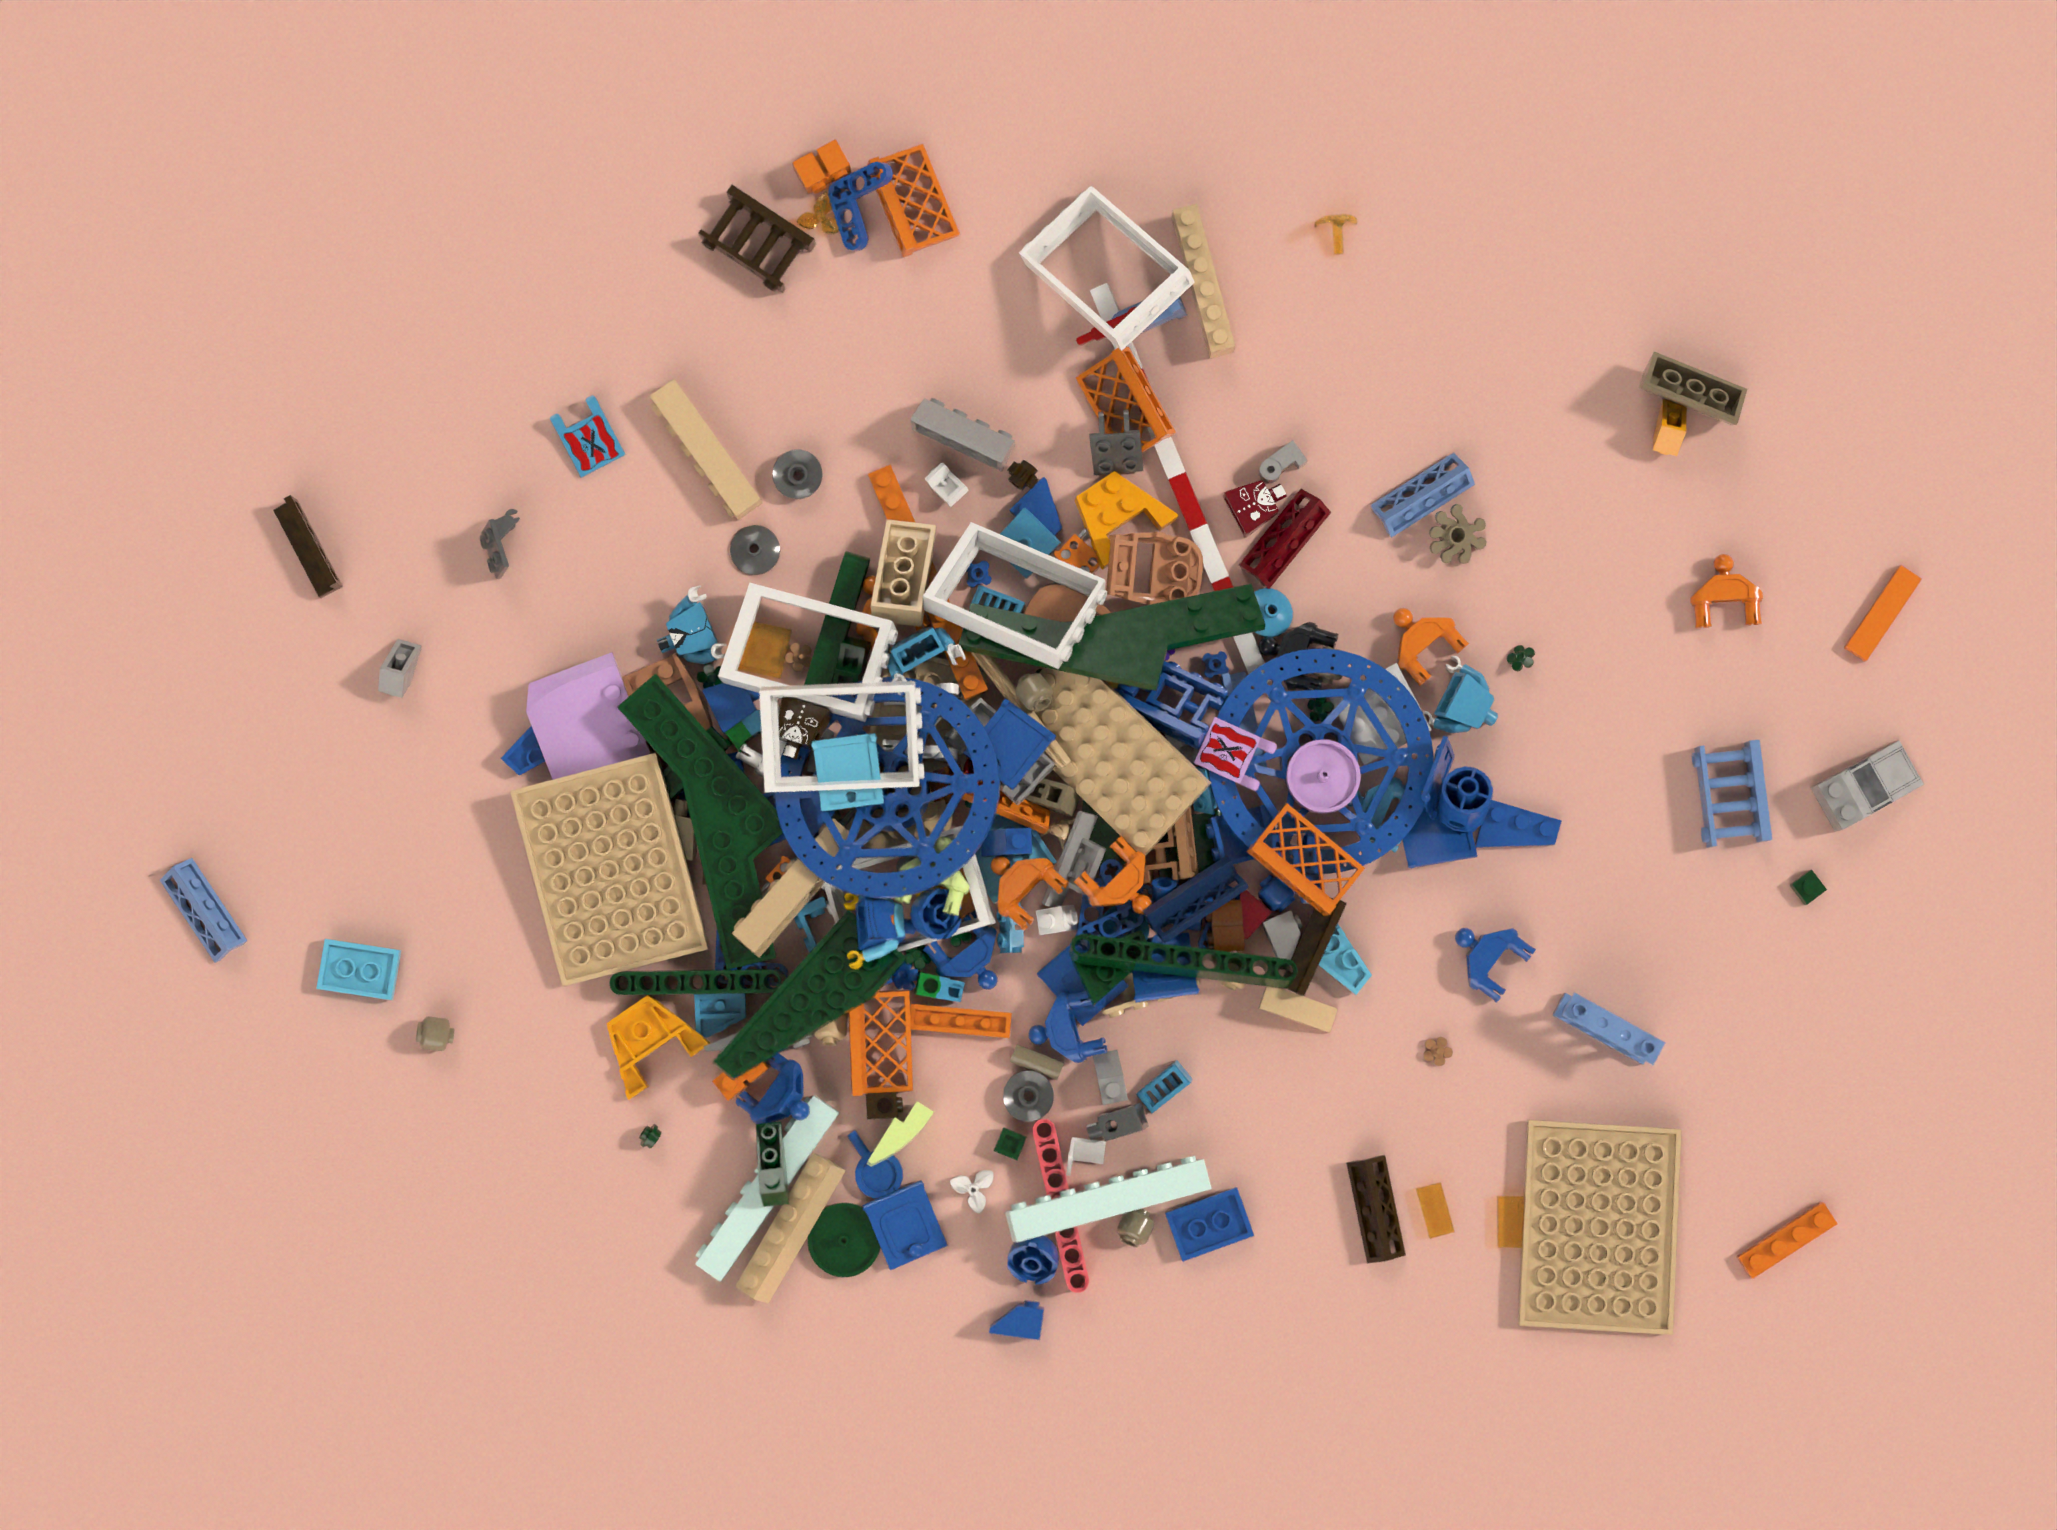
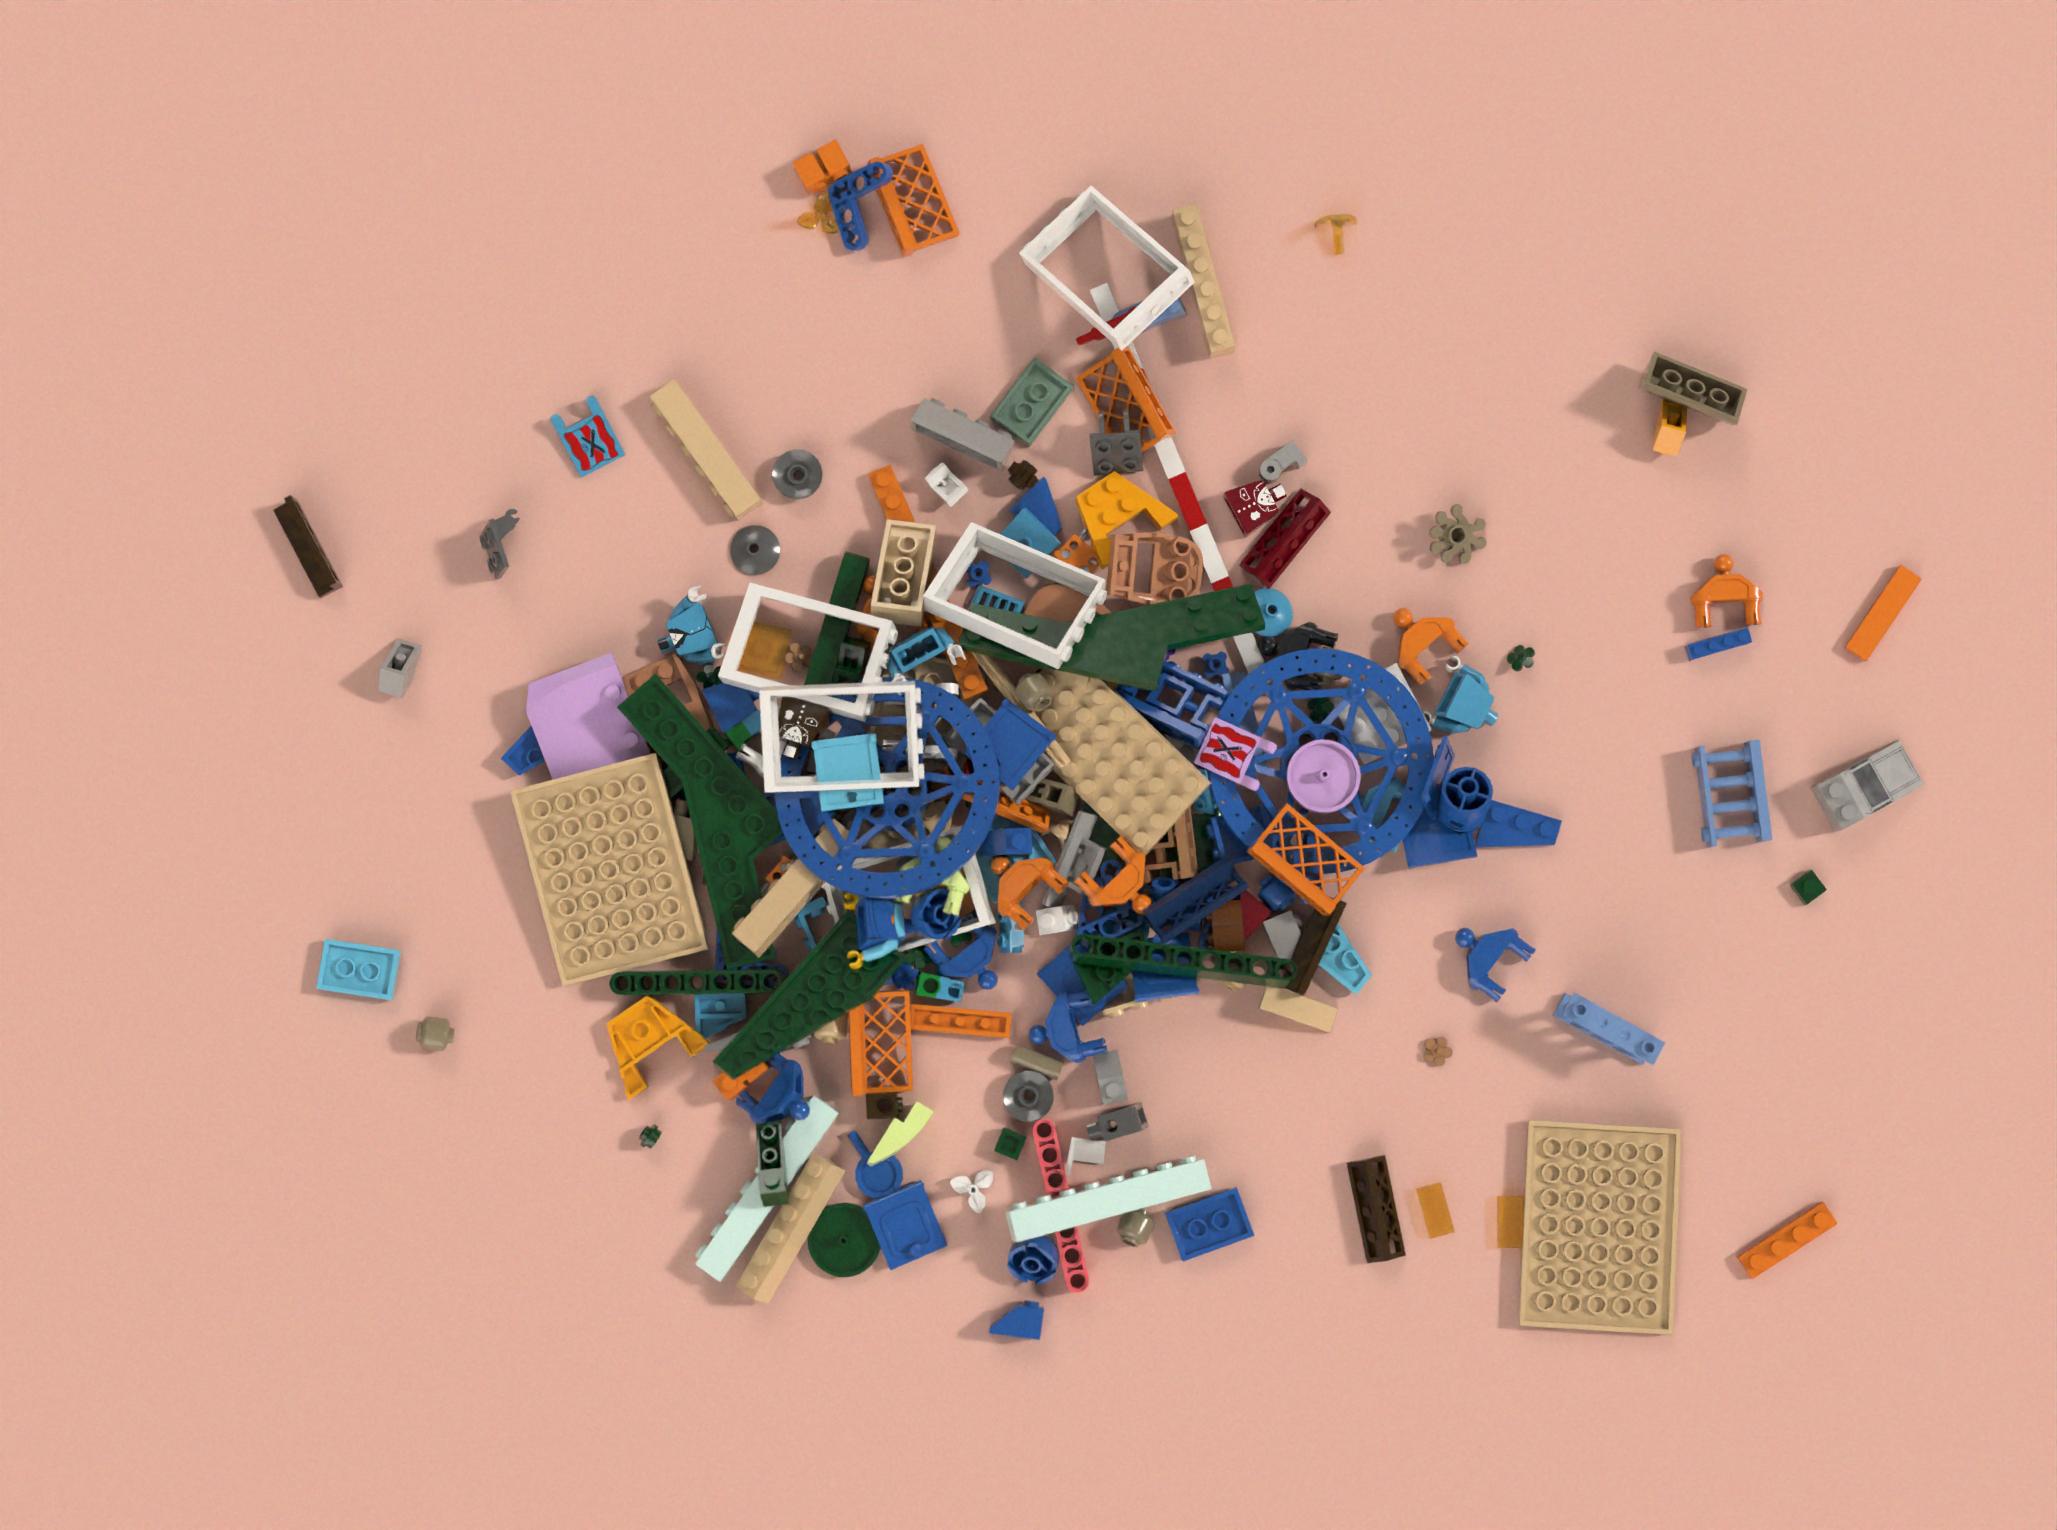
medium blue fence [160,858,247,963] -> none
dark brown fence [699,185,816,293] -> none
dark azure slope [1136,1060,1193,1113] -> none
medium blue fence [1370,453,1475,538] -> none
none -> sand green tile [990,357,1074,447]
none -> blue piece [1685,627,1752,661]

